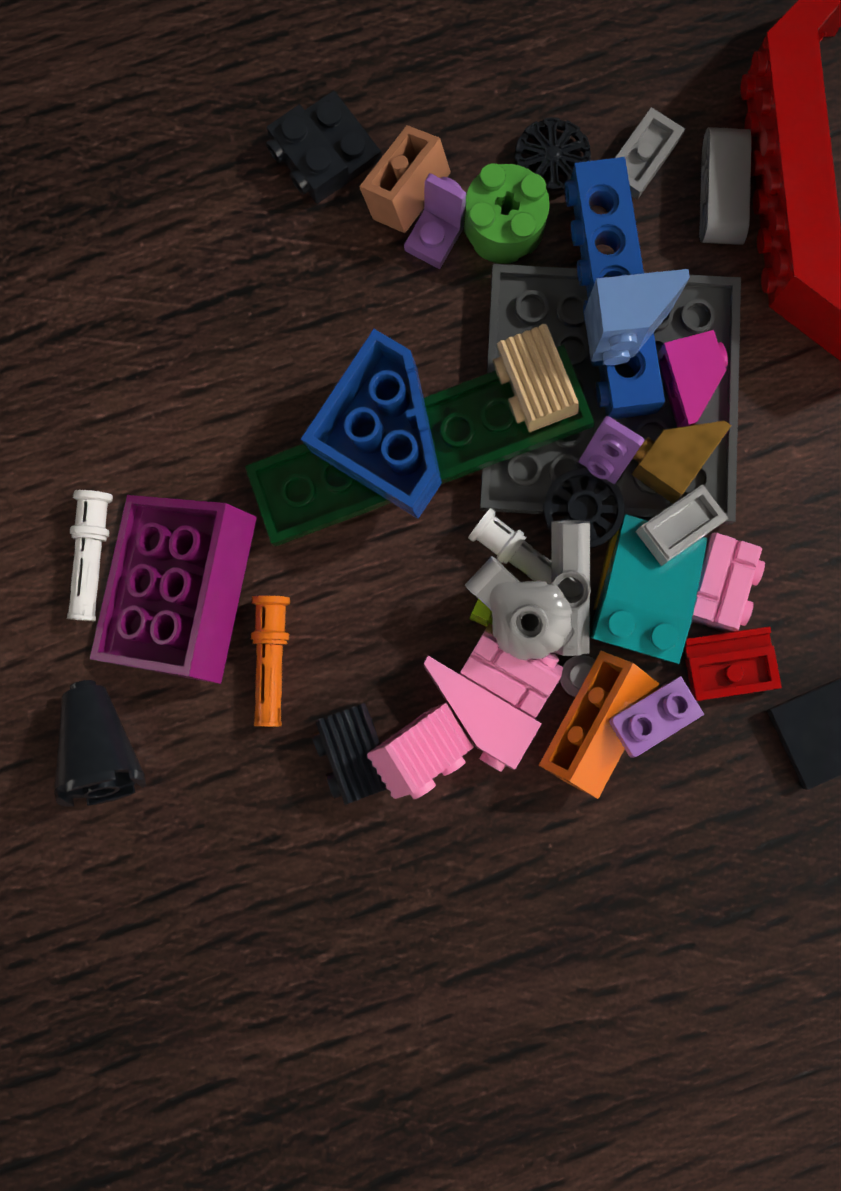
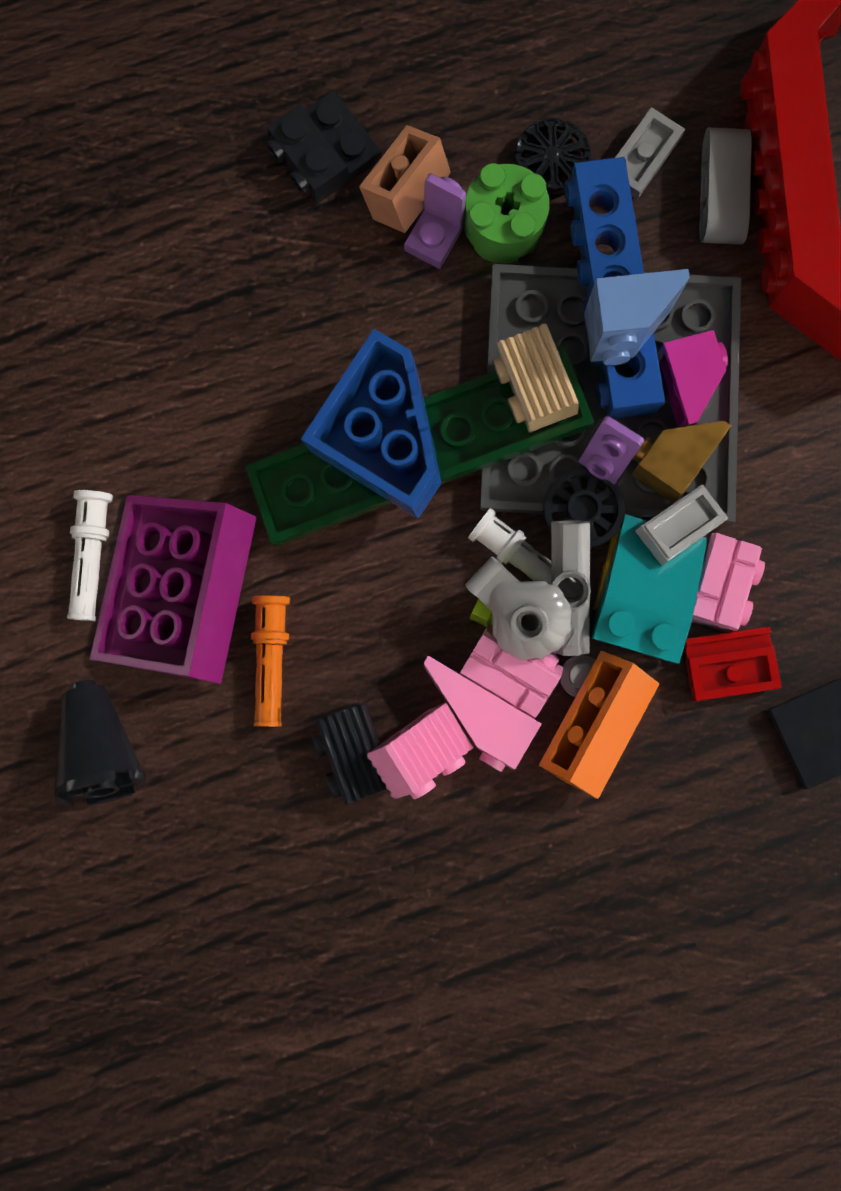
medium lavender bracket [609,676,704,758] -> none

